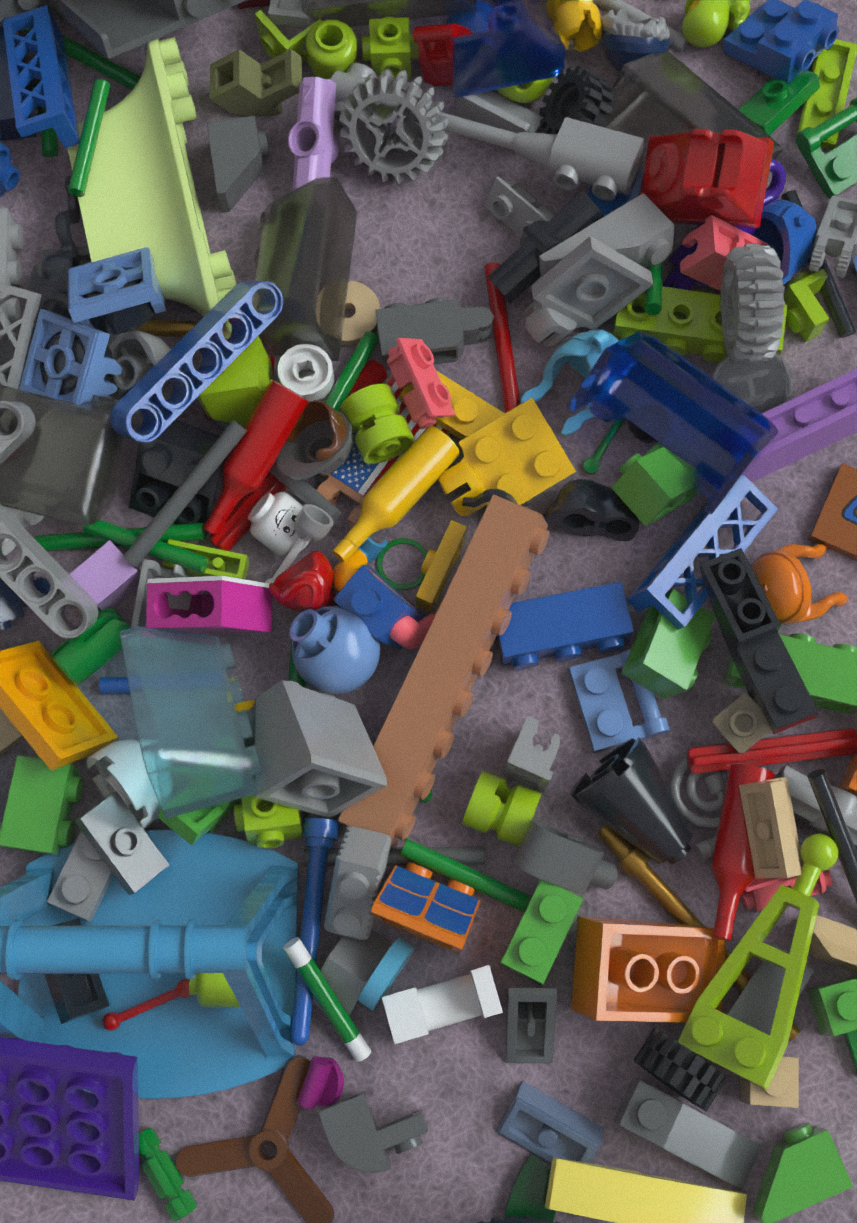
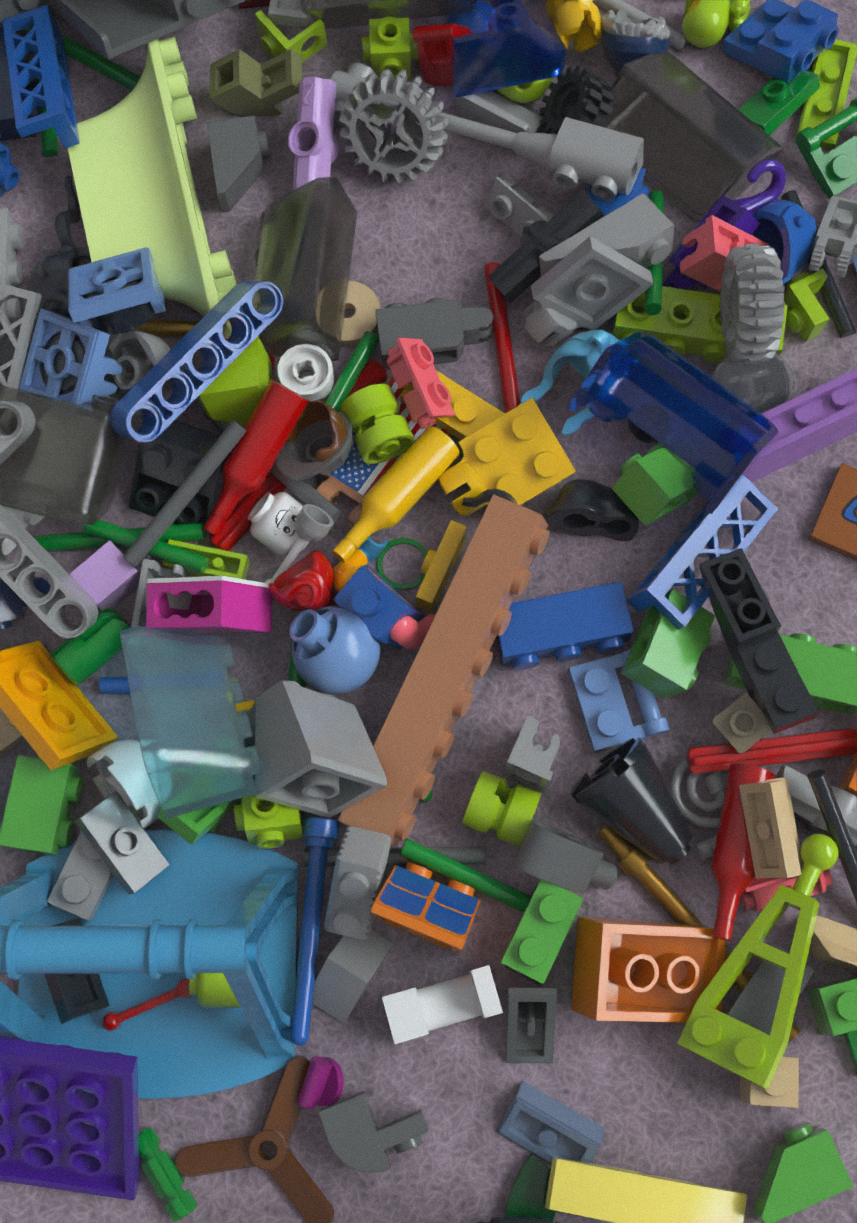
green bar [68,79,110,197] -> none
green bar [283,937,371,1062] -> none
lime head [306,19,357,79] -> none
medium azure piece [358,937,415,1011] -> none
green hinge [583,400,635,474] -> none
dark grey slope [613,1078,762,1190] -> none
black tyre [633,1028,727,1112] -> none
red piece [640,129,774,228] -> none
orange hair [751,544,849,625] -> none

